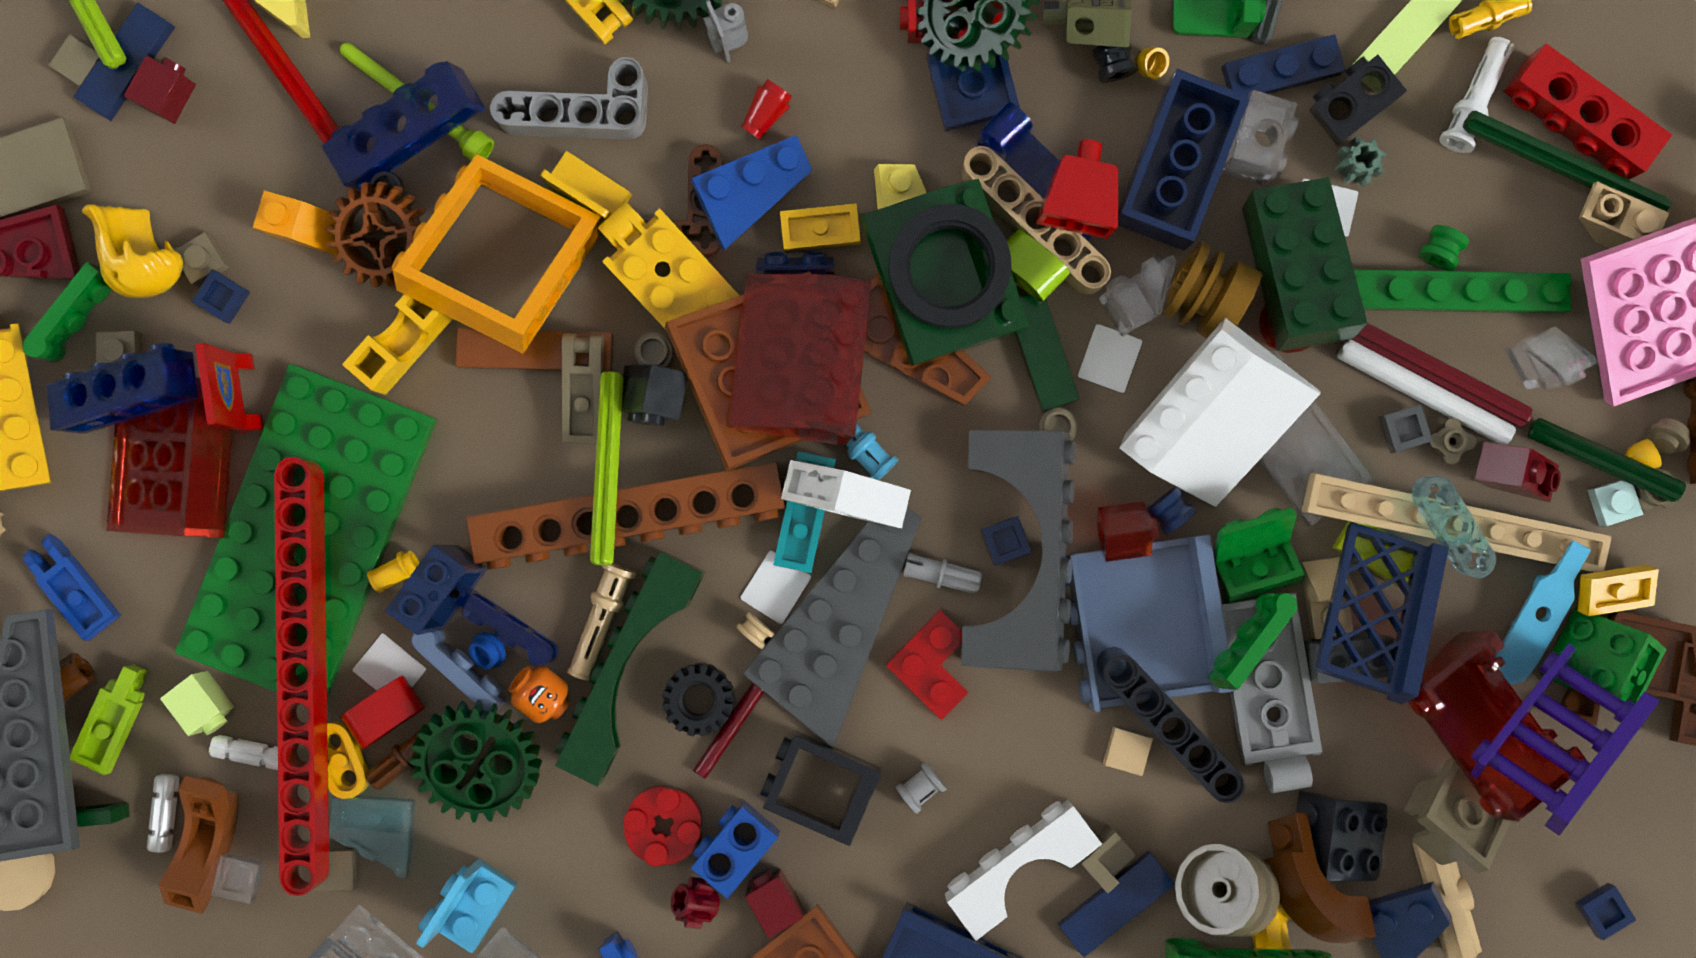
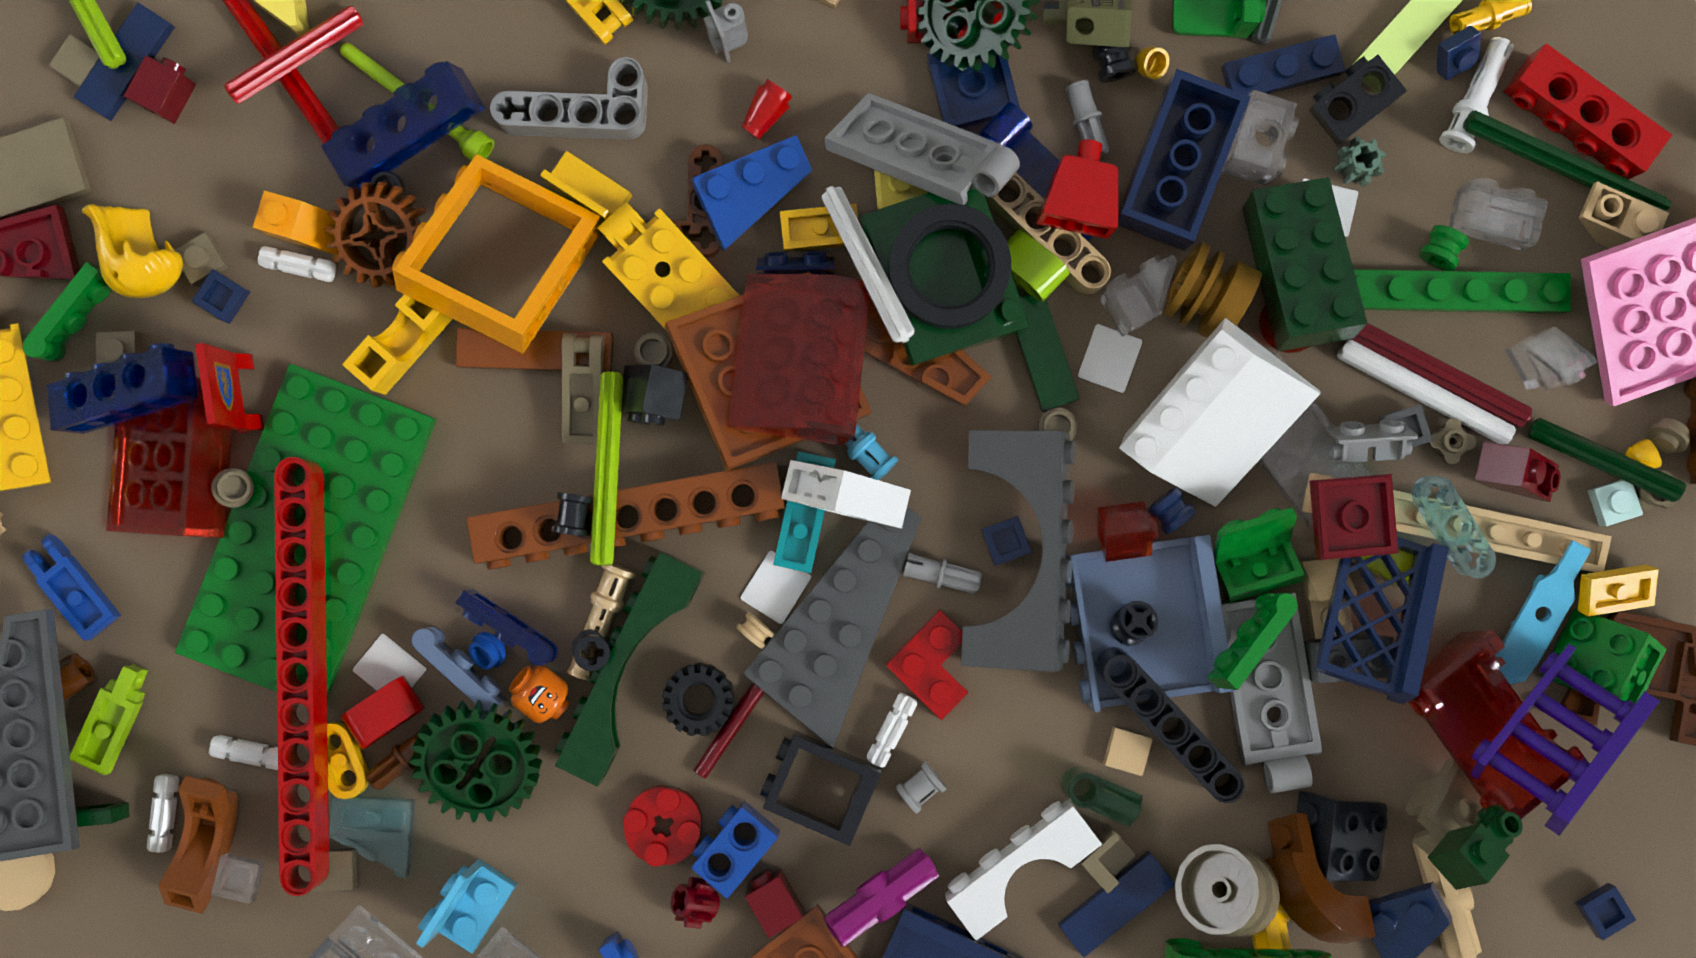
yellowish green brick [160,671,236,736] -> none
yellow pin [367,551,420,593] -> none
dark blue window [385,545,487,635] -> none
none -> dark tan plate [211,468,254,508]
none -> axle [224,6,363,104]
none -> white axle [258,246,337,282]
none -> black bush [551,492,593,537]
none -> black bush [571,629,610,671]
none -> white axle [822,186,914,343]
none -> magenta piece [823,848,939,947]
none -> light grey hinge [825,93,1020,205]
none -> white axle [867,693,917,768]
none -> clear green piece [1061,767,1143,827]
none -> light grey axle [1065,80,1109,157]
none -> black wheel [1110,601,1158,646]
none -> dark red tile [1309,474,1398,560]
none -> light grey hinge [1326,419,1418,463]
none -> dark green brick [1427,804,1523,890]
none -> dark blue plate [1437,25,1481,80]
none -> clear brick [1449,178,1548,251]

